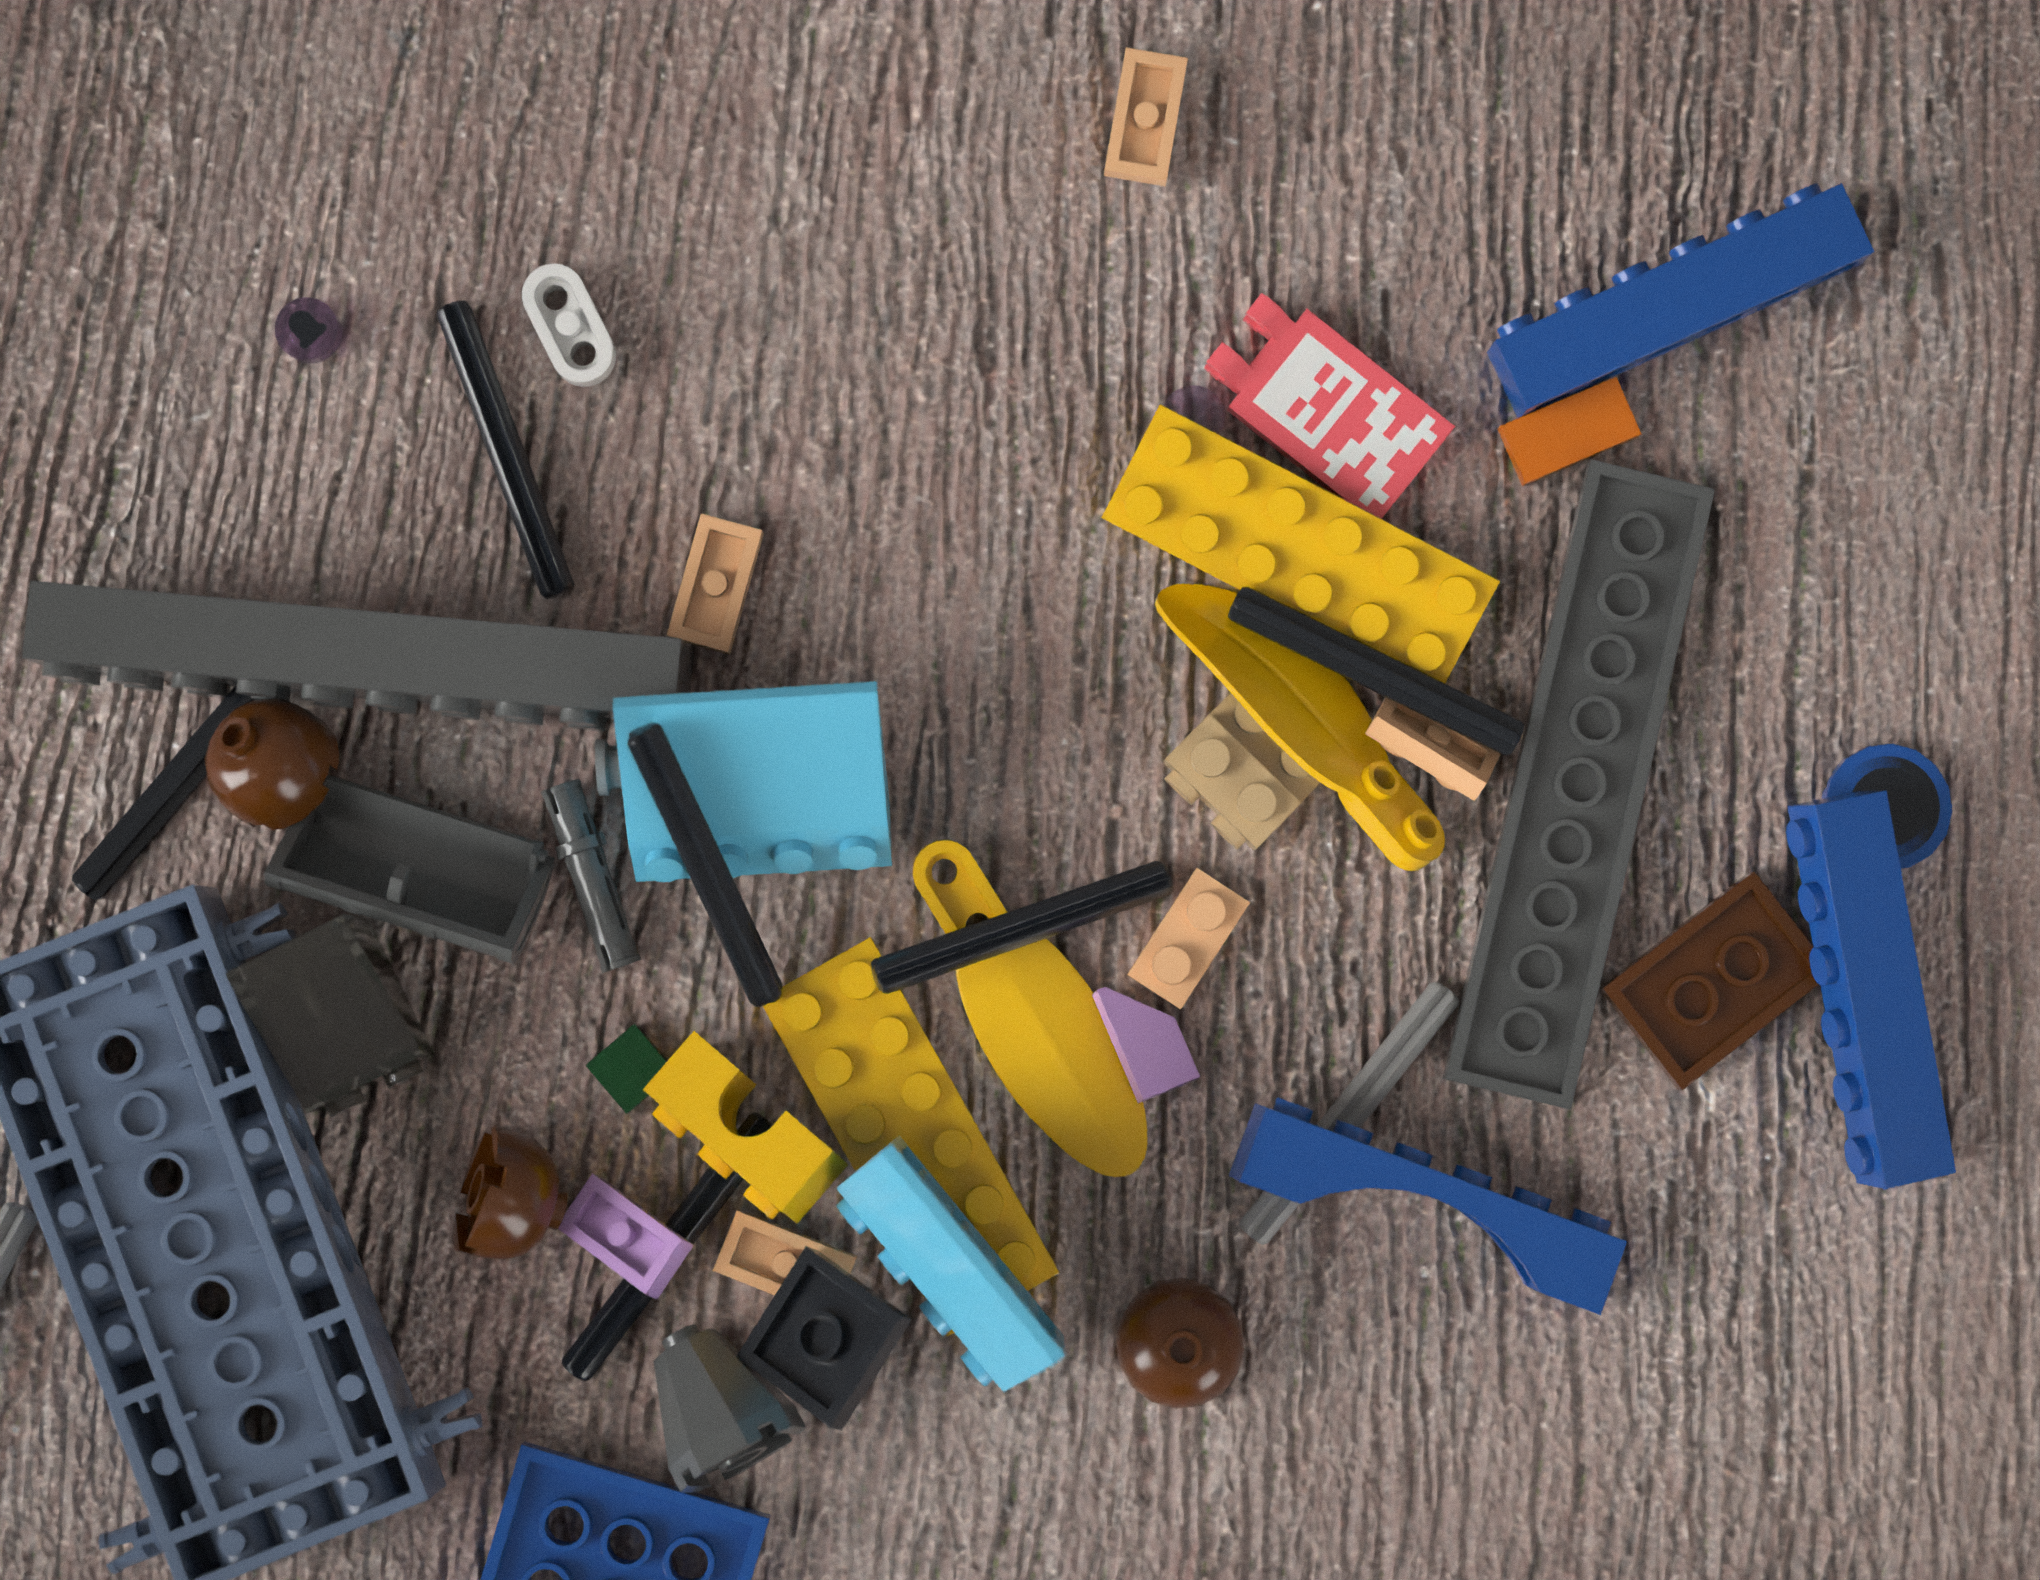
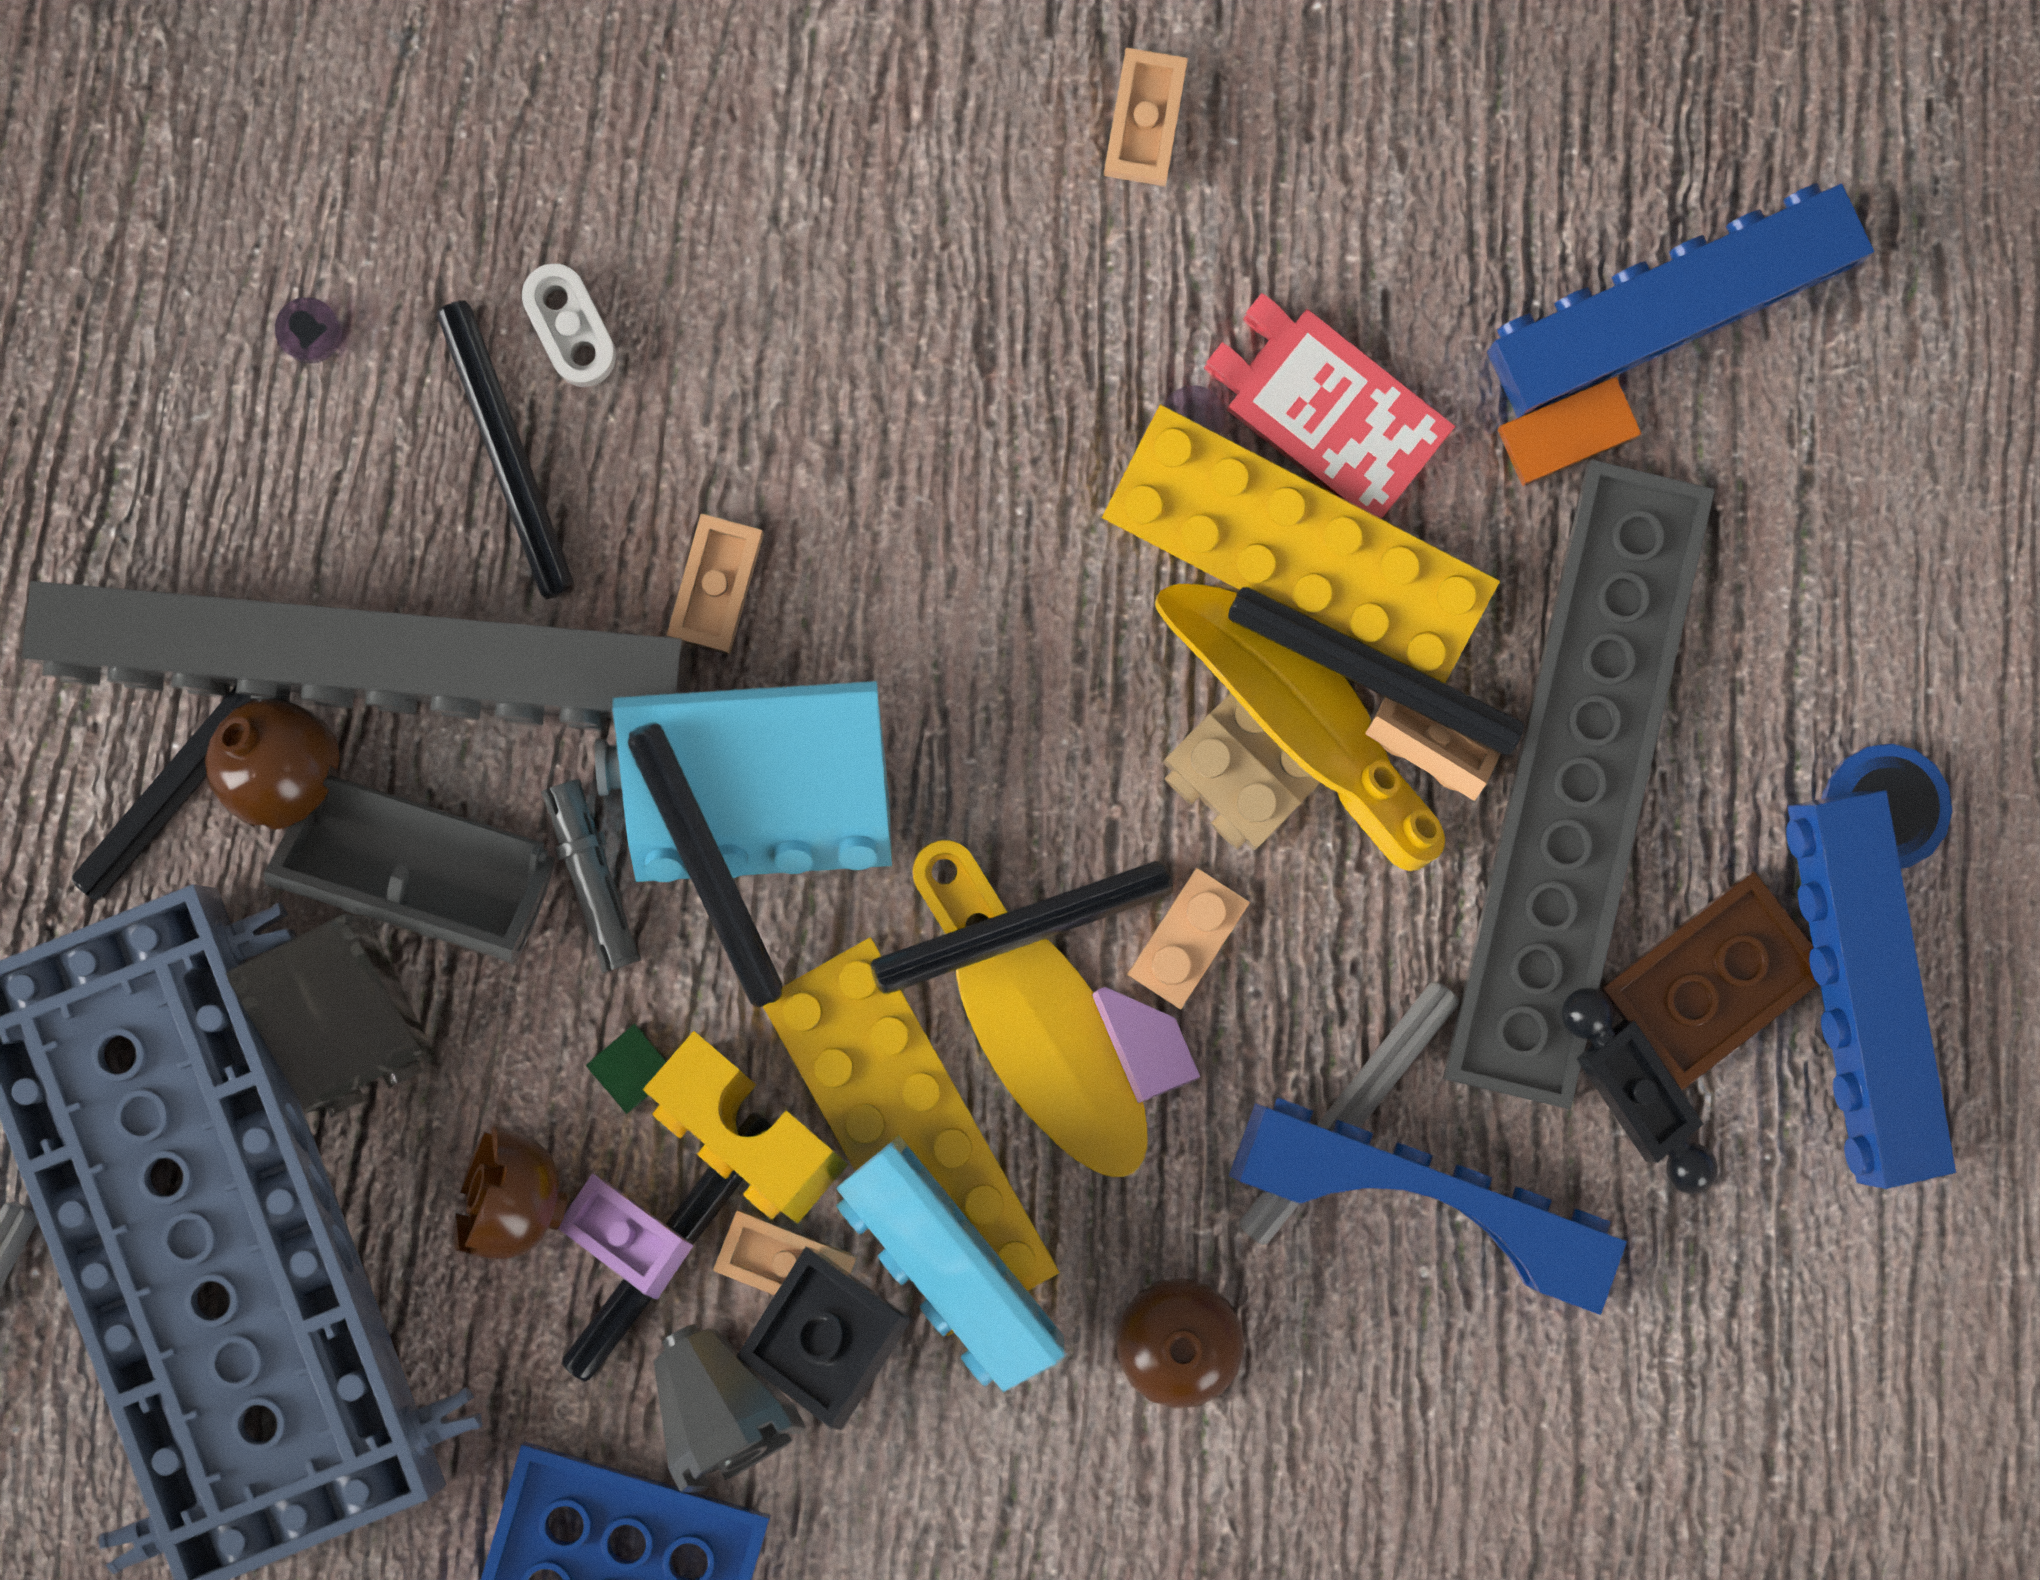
none -> black plate [1562,988,1718,1194]

